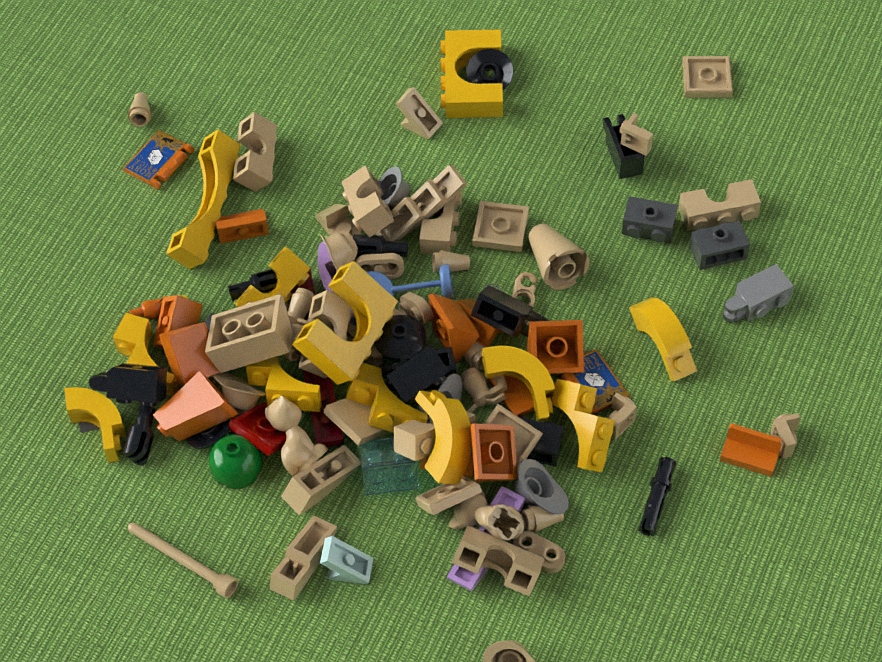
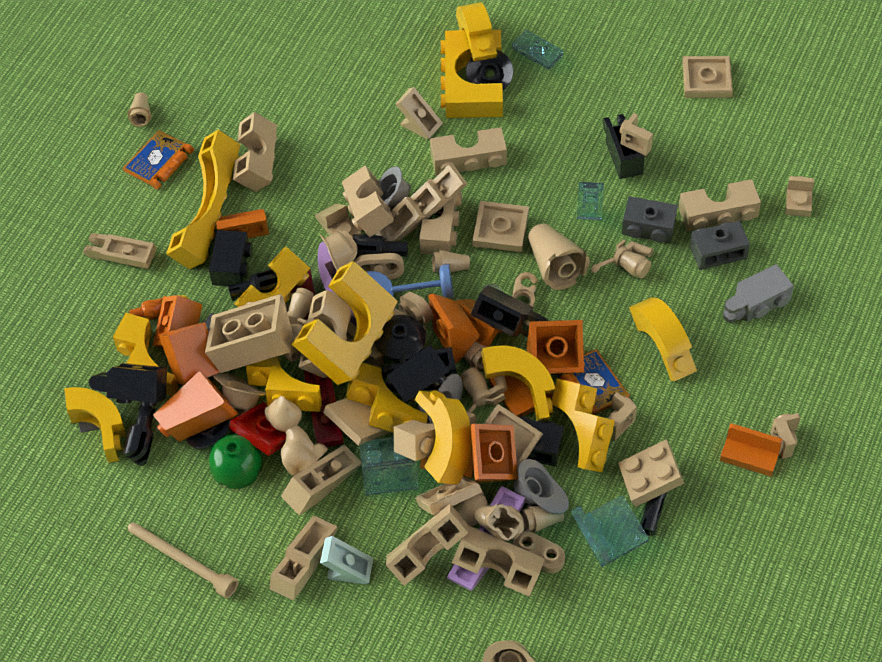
none -> tan hinge [83,233,157,269]
none -> black brick [209,230,253,286]
none -> tan arch [386,504,469,586]
none -> tan arch [430,127,507,176]
none -> yellow arch [456,2,497,62]
none -> clear light blue plate [512,29,563,70]
none -> clear light blue bracket [571,495,649,568]
none -> clear light blue plate [577,182,604,220]
none -> tan piece [591,239,654,279]
none -> tan plate [618,440,684,507]
none -> tan bracket [785,176,814,217]

